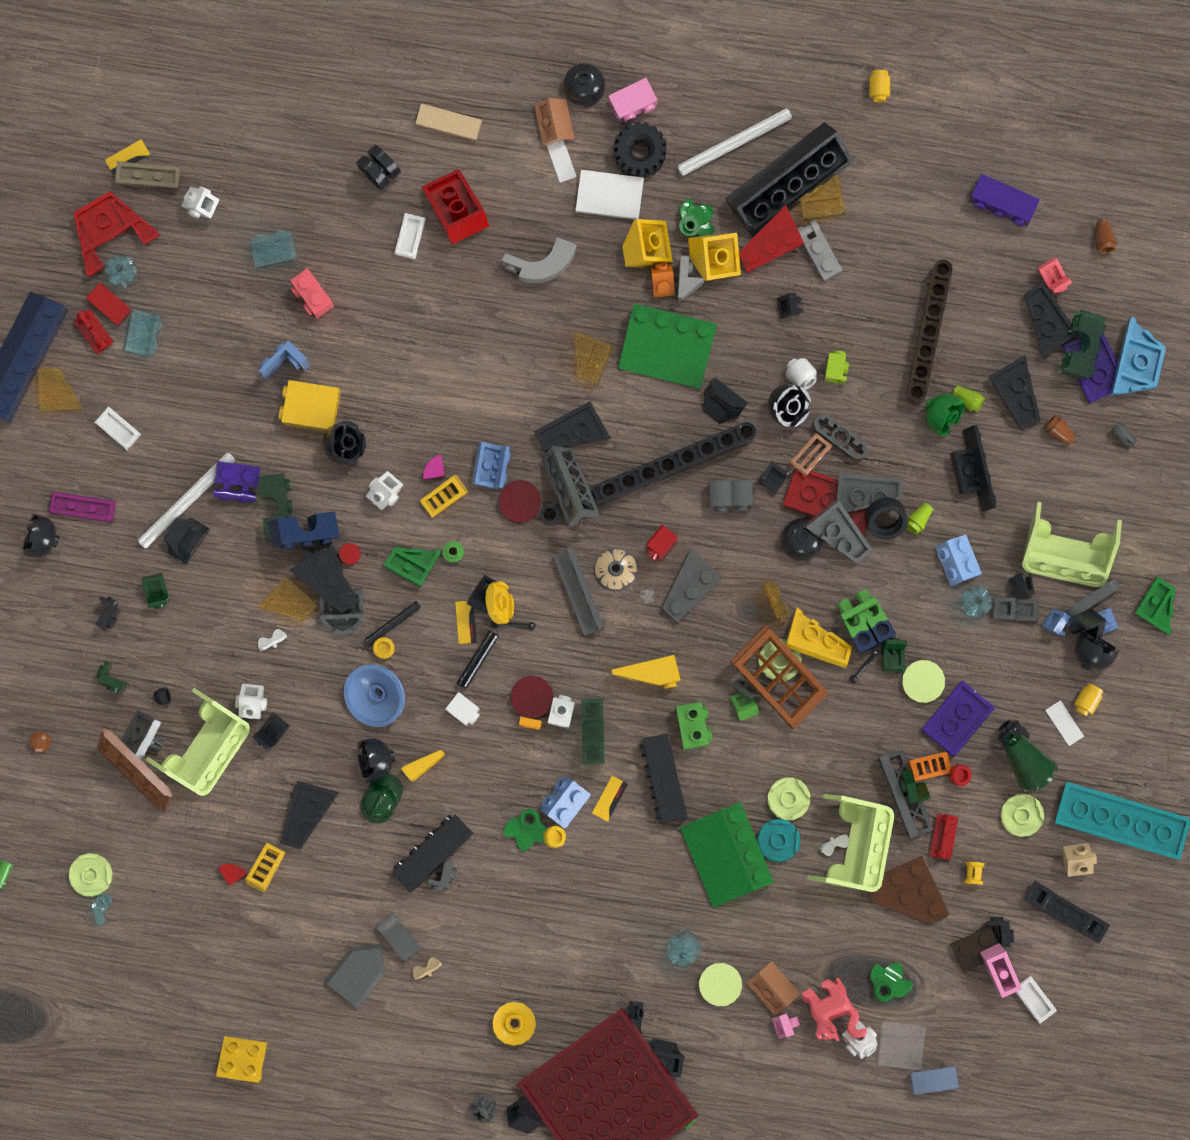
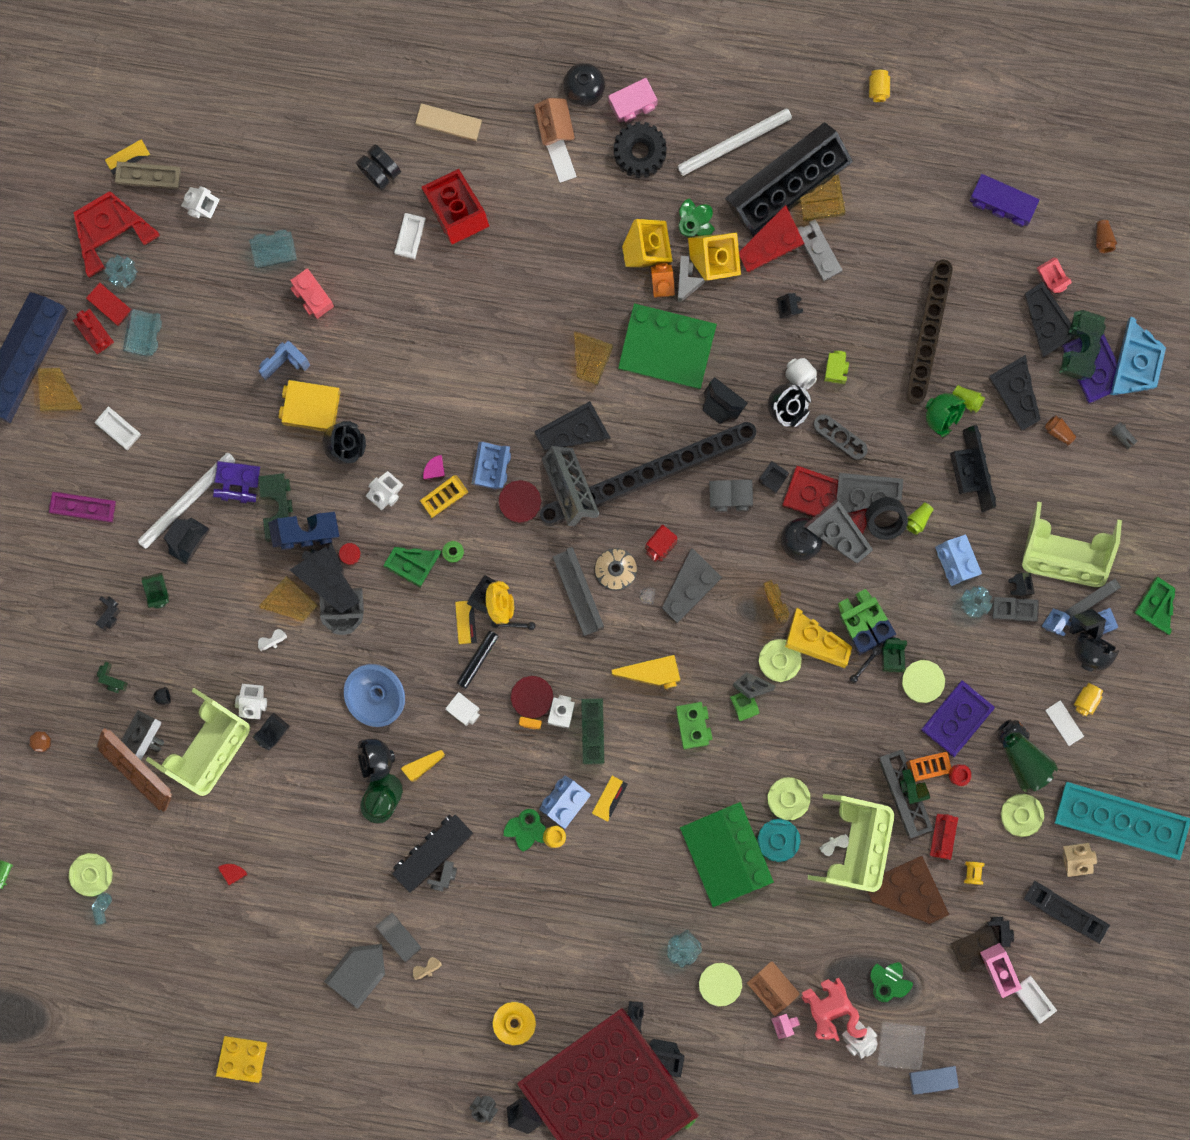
black cylinder [23,514,59,558] -> none
yellow slope [245,842,285,893] -> none
black wing [280,781,339,849] -> none
black bar [365,601,421,646] -> none
yellow tile [373,637,395,659] -> none
light grey arch [502,237,577,283] -> none
white tile [576,170,644,220] -> none
black brick [639,733,687,824] -> none
dark orange piece [730,625,828,729] -> none
nougat tile [789,433,832,478] -> none

